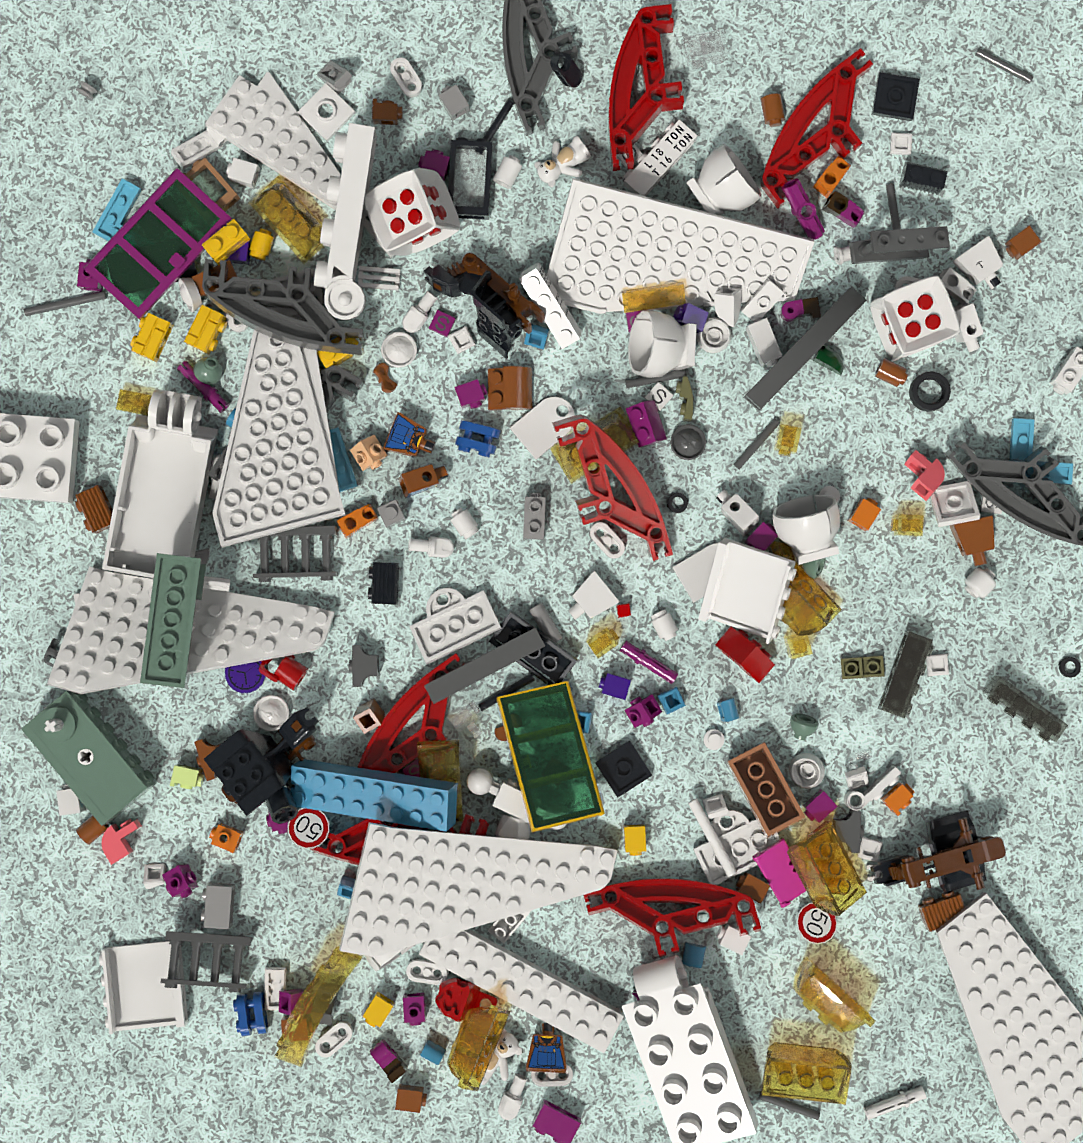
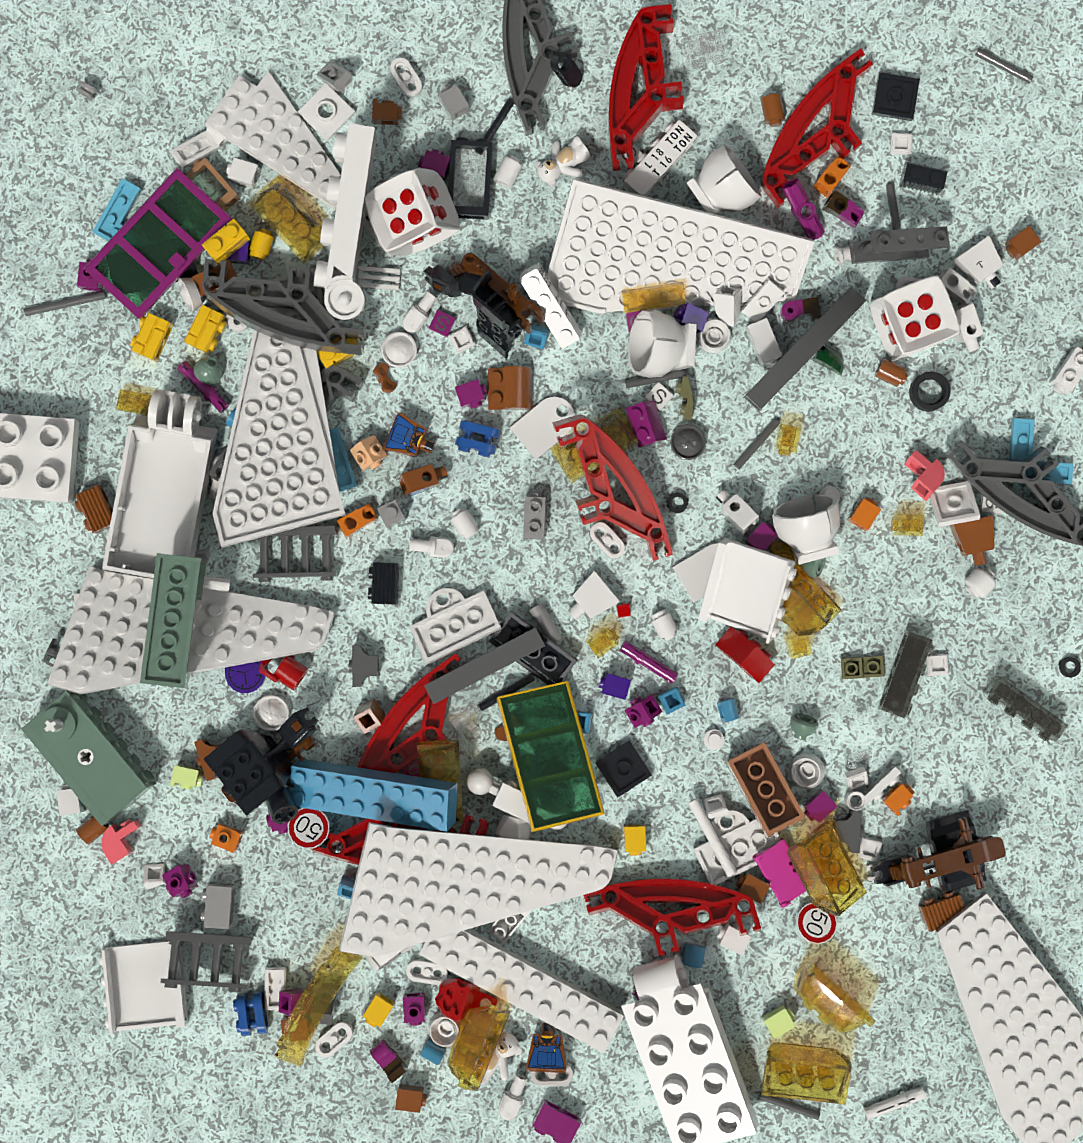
none -> white hat [428,1012,464,1047]
none -> yellowish green brick [762,1004,796,1039]

